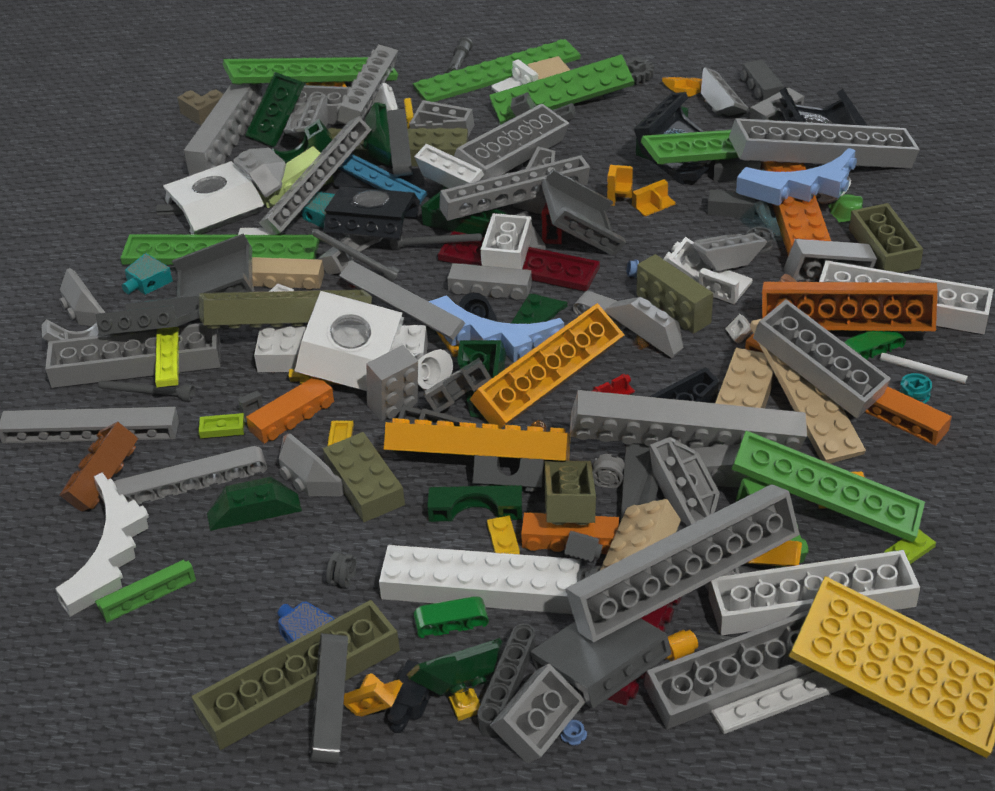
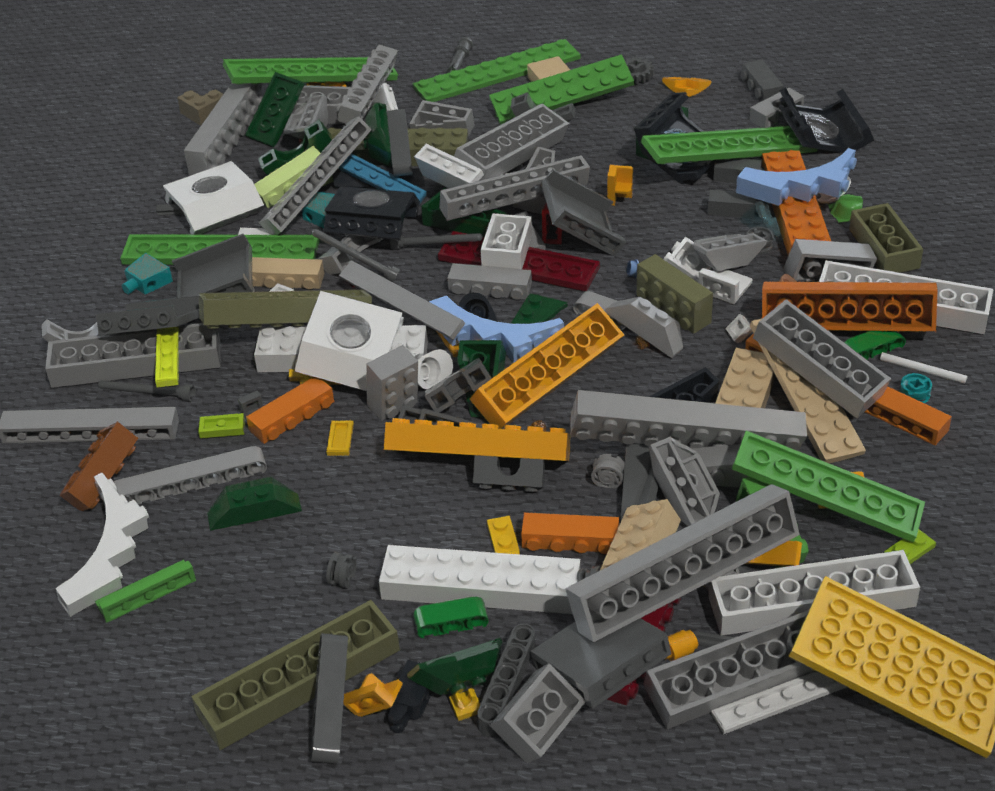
light grey wedge [59,268,105,326] -> none
light grey wedge [234,148,286,198] -> none
blue torso [277,602,335,644] -> none
light grey wedge [279,434,344,496] -> none
olive brick [322,432,405,523] -> none
yellow tile [404,98,413,129] -> none
dark green arch [428,485,522,522] -> none
white bracket [491,59,538,93] -> none
olive brick [544,461,596,525] -> none
medium blue plate [561,720,587,746] -> none
dark grey brick [564,531,603,562] -> none
red hinge [592,374,635,395] -> none
light orange panel [632,179,676,216] -> none
light grey wedge [701,67,749,116] -> none
light grey brick [729,118,920,168] -> none

